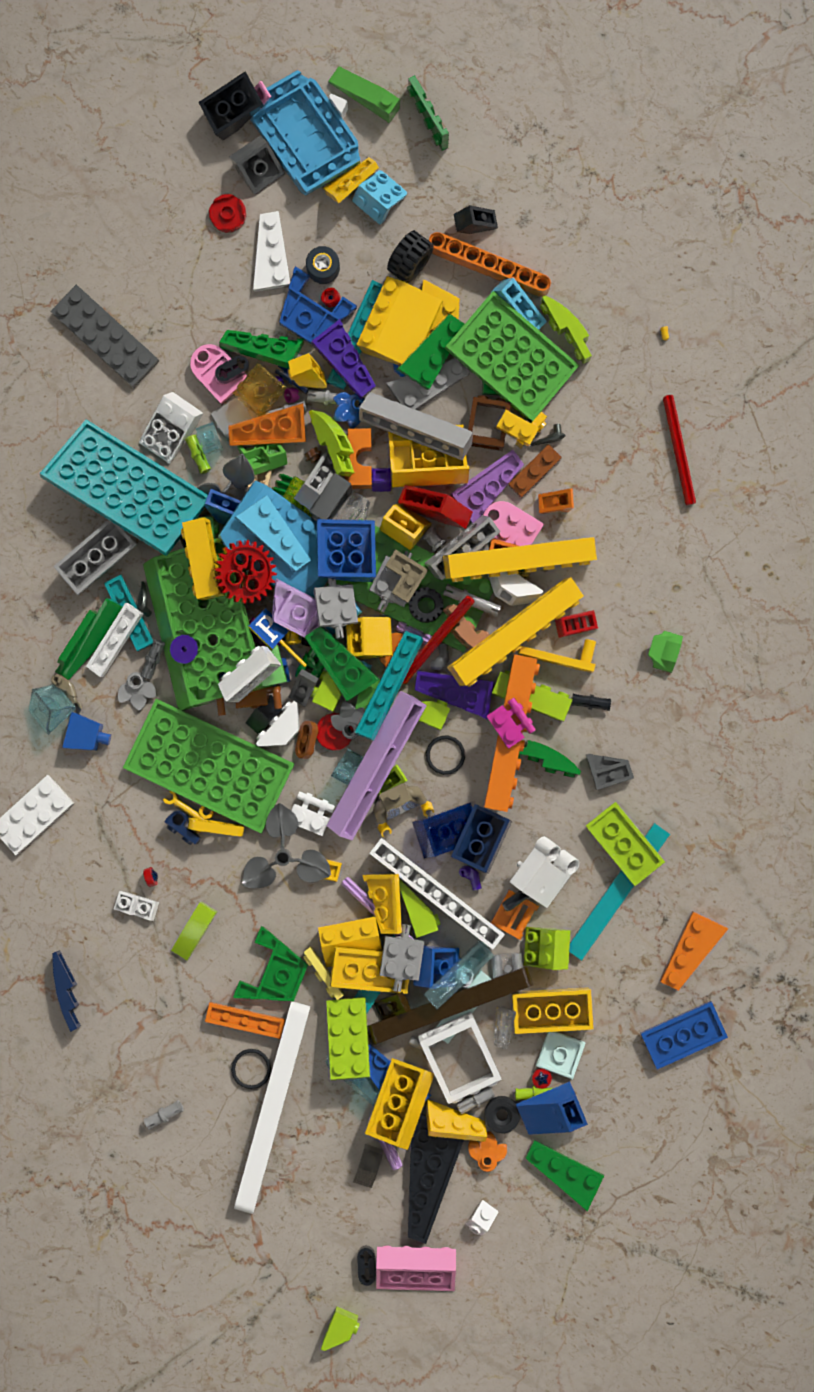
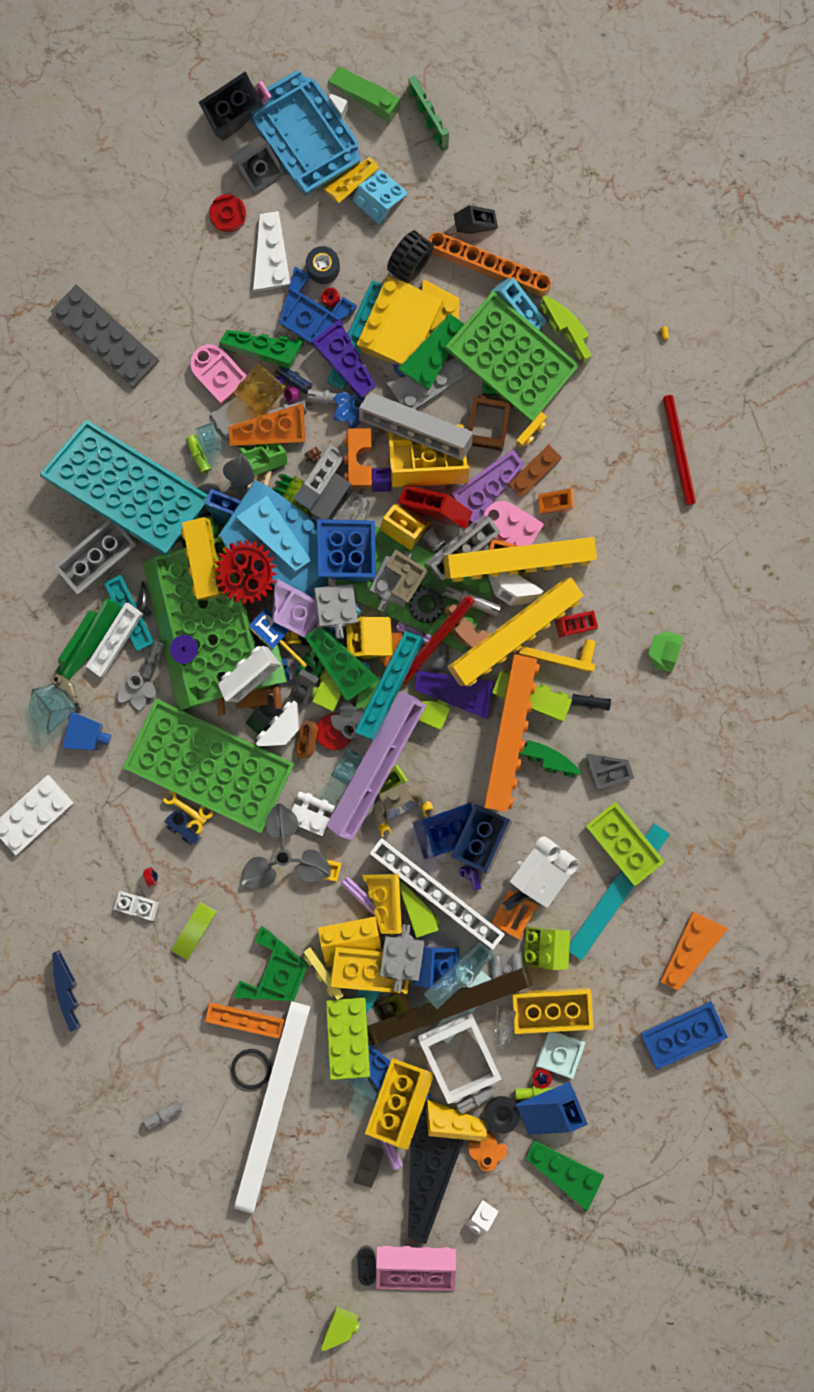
white slope [139,392,203,464] -> none
yellow beam [188,818,244,836] -> none
black beam [215,356,250,384] -> none
yellow slope [288,353,327,389] -> none
lime slope [309,410,355,477] -> none
black piece [426,735,465,775] -> none
dark pink plate [486,698,536,749] -> none
yellow plate [496,410,539,446] -> none
pearl dark grey bar [530,424,566,446] -> none

